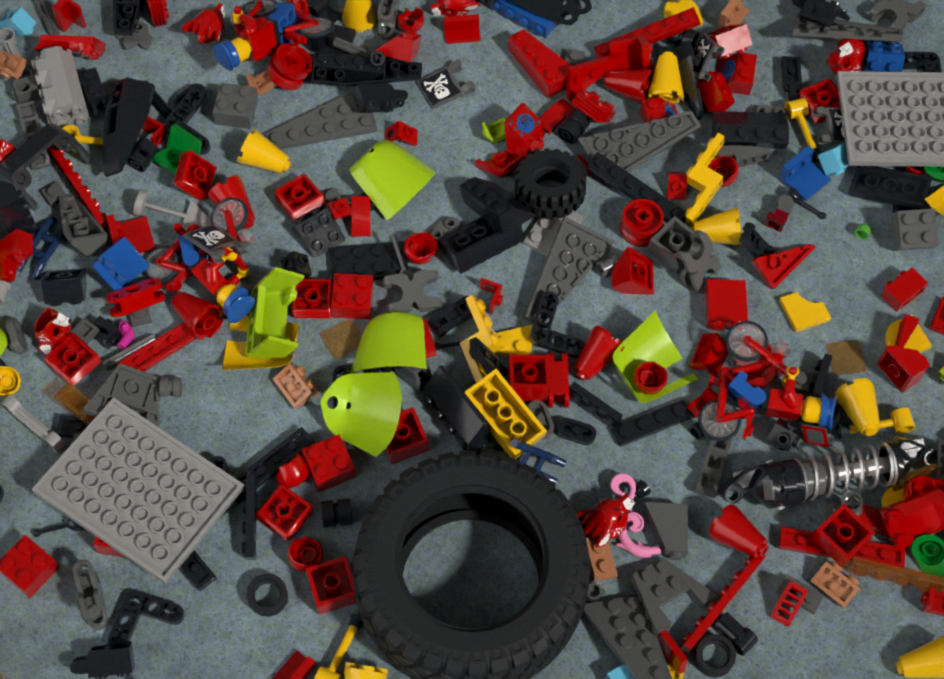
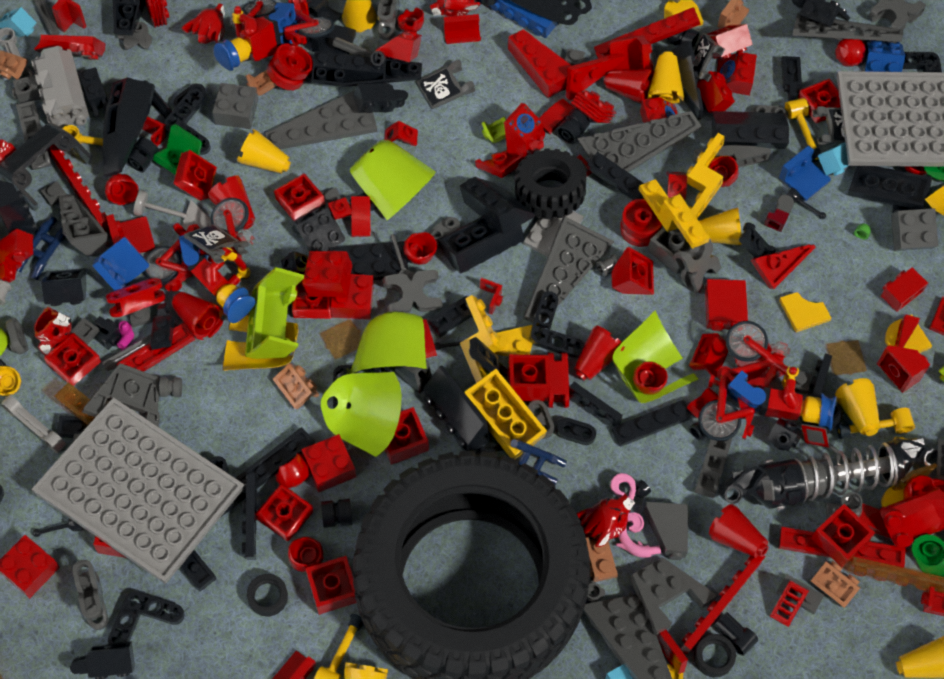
red piece [826,42,862,75] -> none
none -> red hair [105,173,139,205]
none -> black hinge [150,303,174,350]
none -> red brick [302,251,352,297]
none -> yellow bracket [639,179,710,249]

